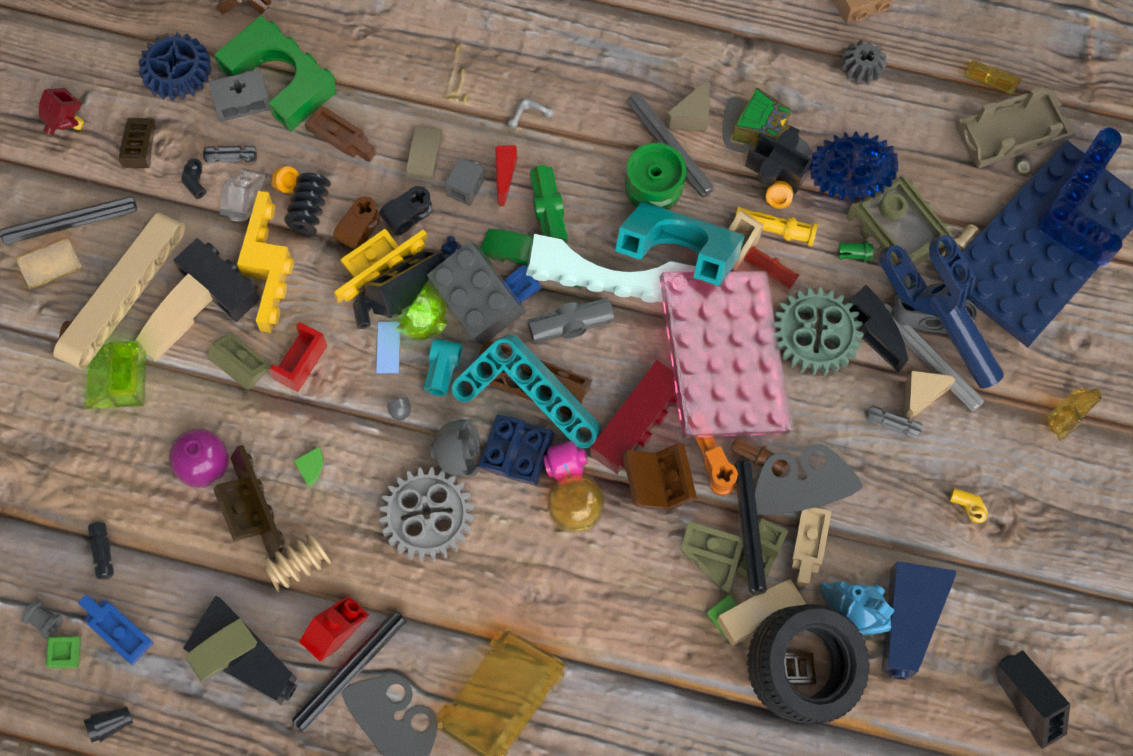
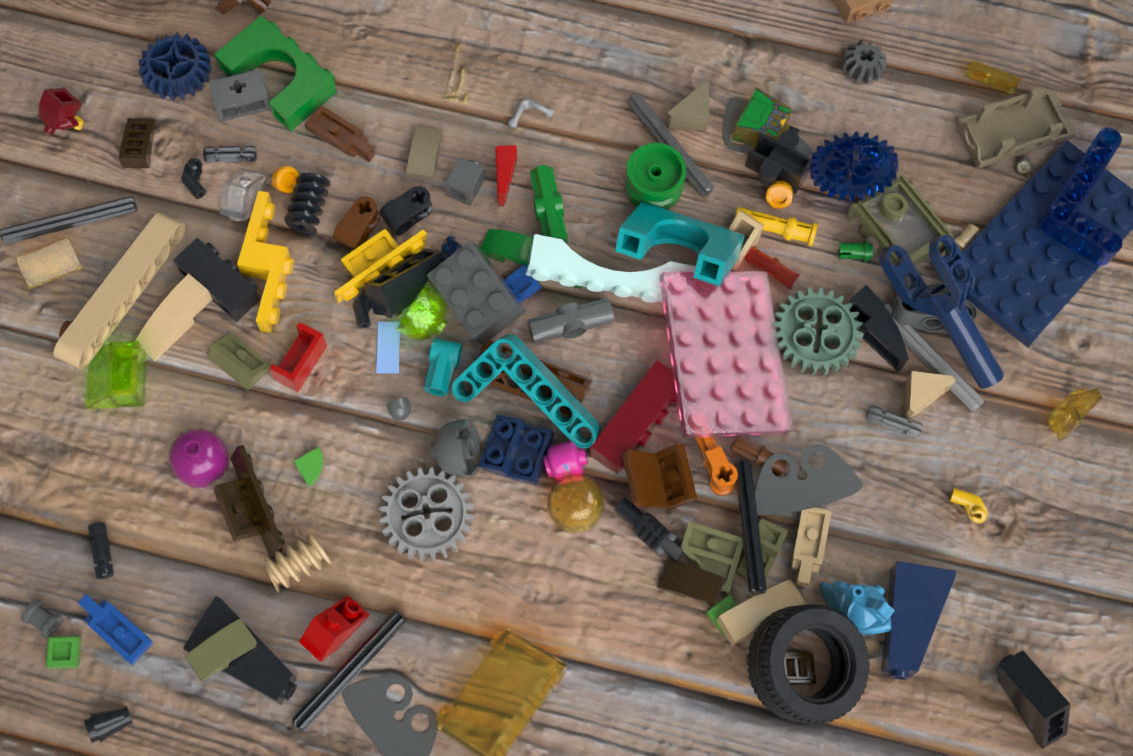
none -> black hinge [614,497,684,562]
none -> dark brown slope [657,560,724,607]

